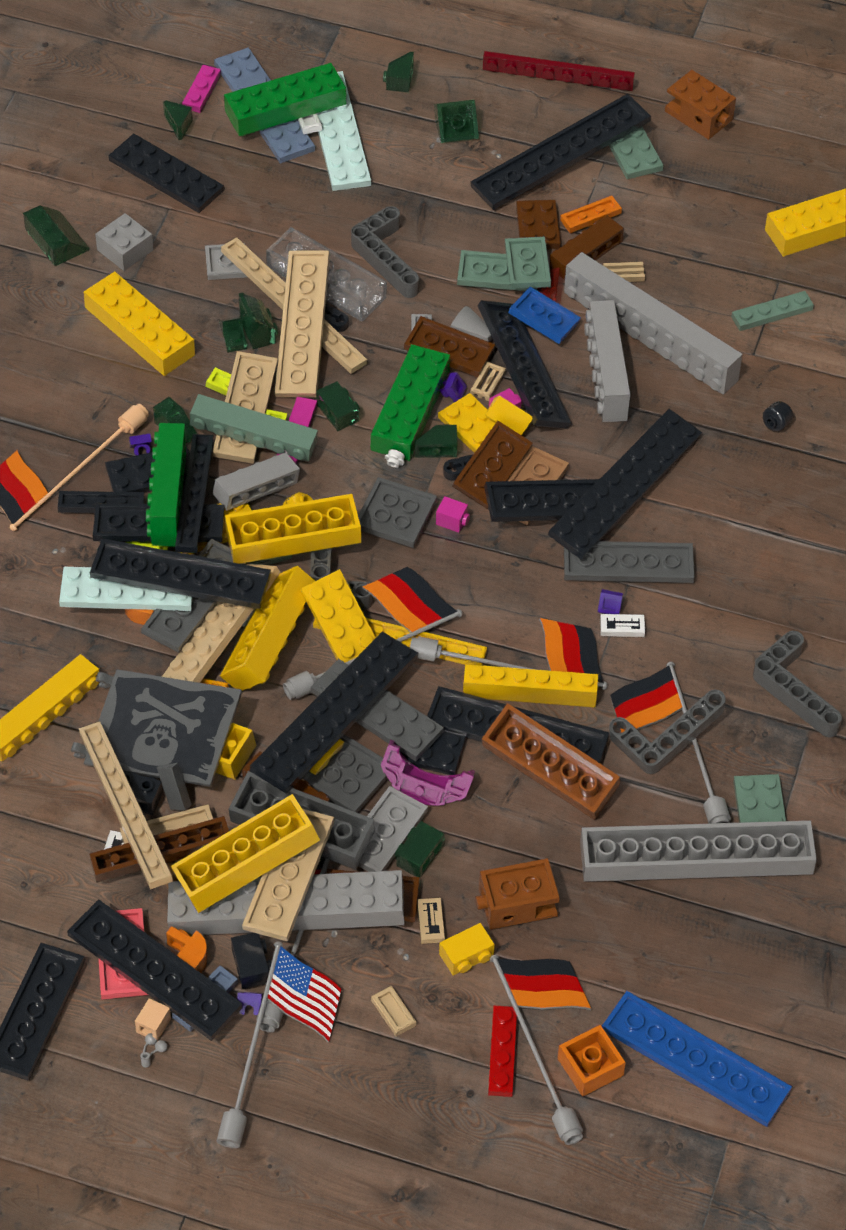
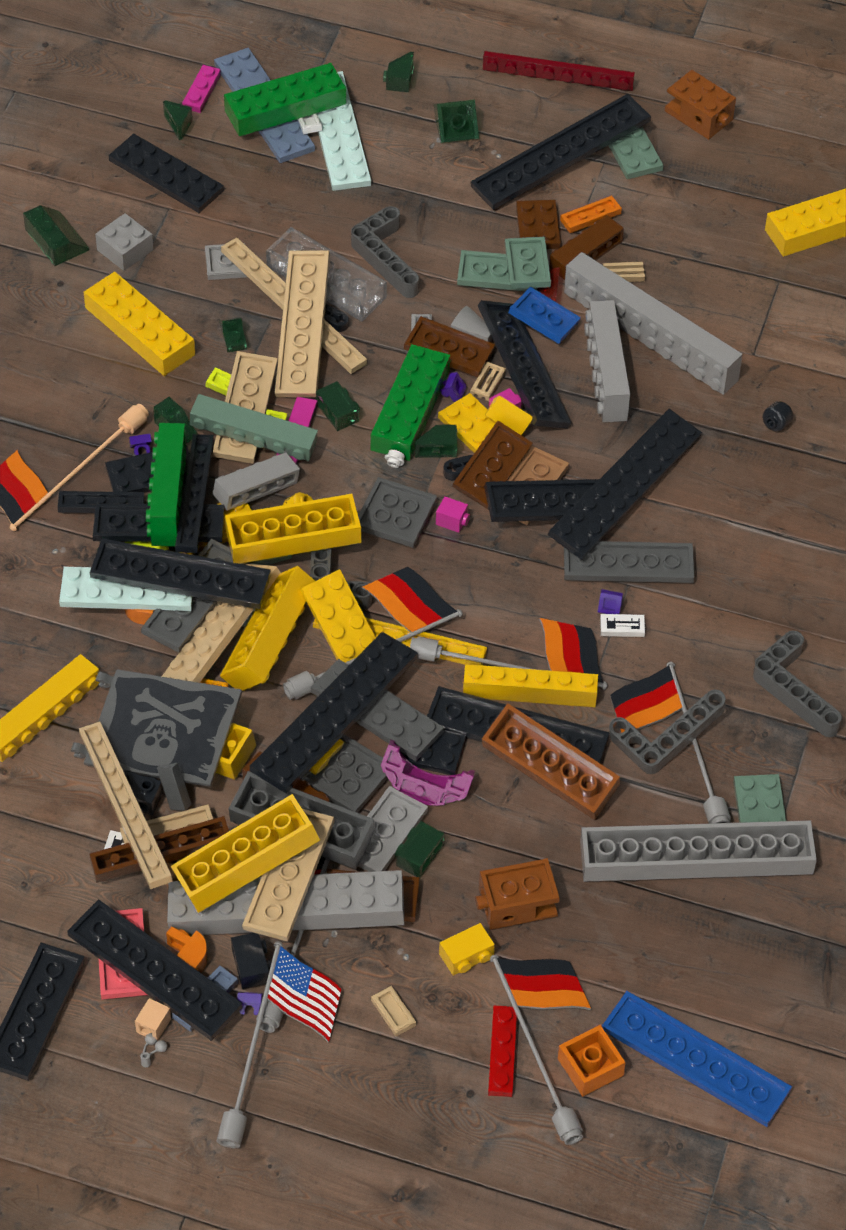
clear green slope [238,293,278,350] -> none
tan tile [417,898,445,944] -> none
sand green plate [731,291,814,331] -> none

